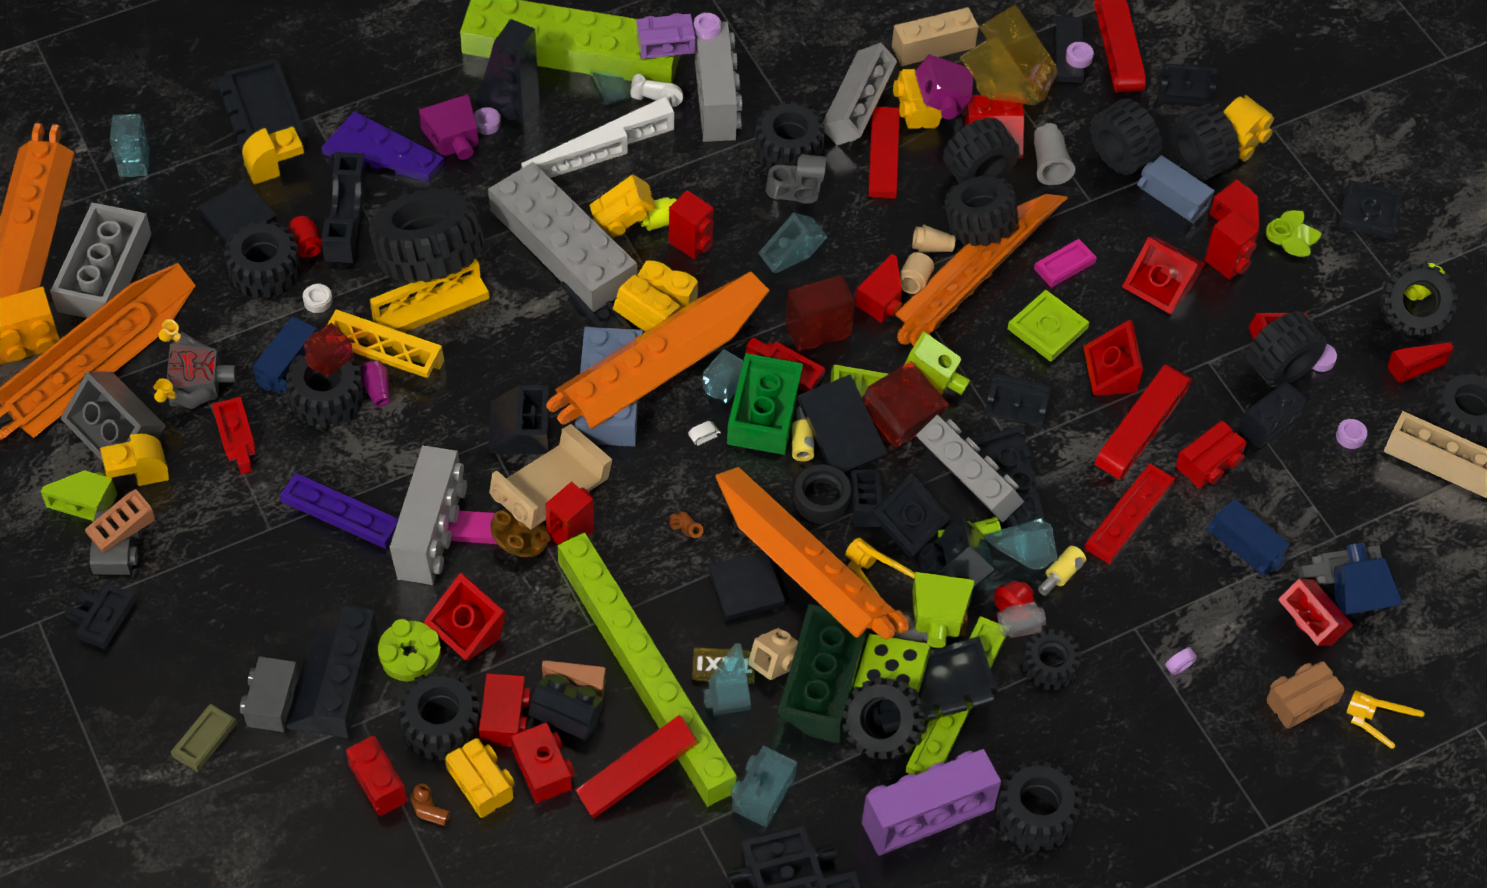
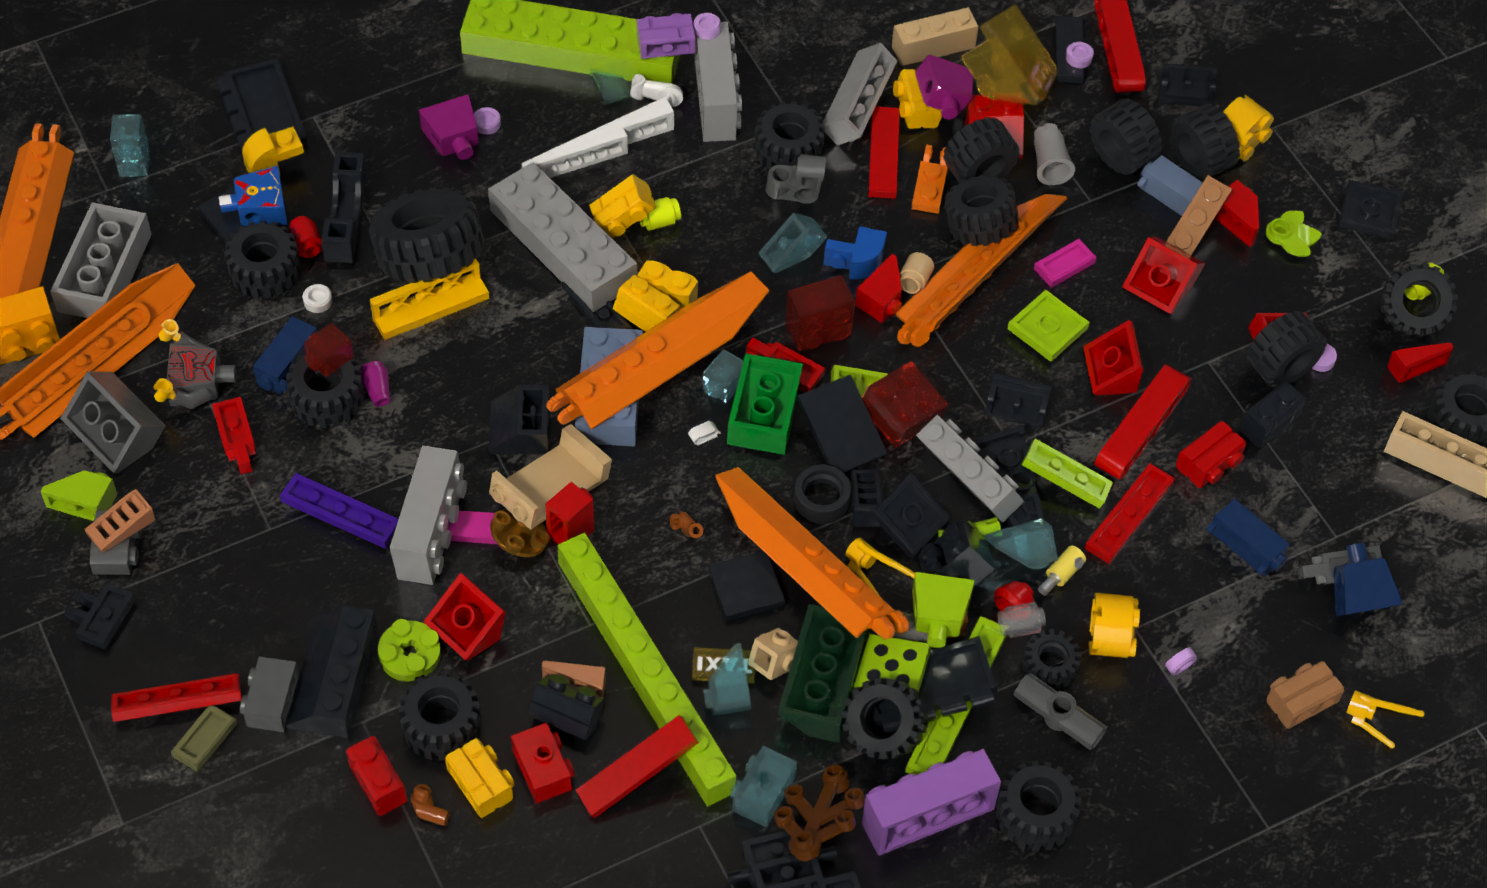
yellow brick [100,434,169,486] -> none
yellow fence [321,310,445,378] -> none
dark purple wing [322,112,445,183] -> none
black wedge [476,19,539,124] -> none
red brick [479,674,531,747] -> none
red brick [669,190,714,260] -> none
light yellow piece [792,406,814,461] -> none
lime torso [898,332,970,398] -> none
tan cone [912,225,955,253] -> none
red brick [1204,211,1259,280] -> none
red brick [1278,578,1353,646] -> none
lavender tile [1336,419,1367,449] -> none
none -> red tile [111,673,242,722]
none -> blue torso [219,166,287,226]
none -> reddish brown plant [774,765,865,861]
none -> blue brick [824,227,887,279]
none -> orange hinge [911,145,948,214]
none -> dark grey piece [1014,673,1107,750]
none -> lime plate [1022,438,1113,509]
none -> yellow brick [1089,593,1140,658]
none -> medium nougat plate [1166,175,1232,255]

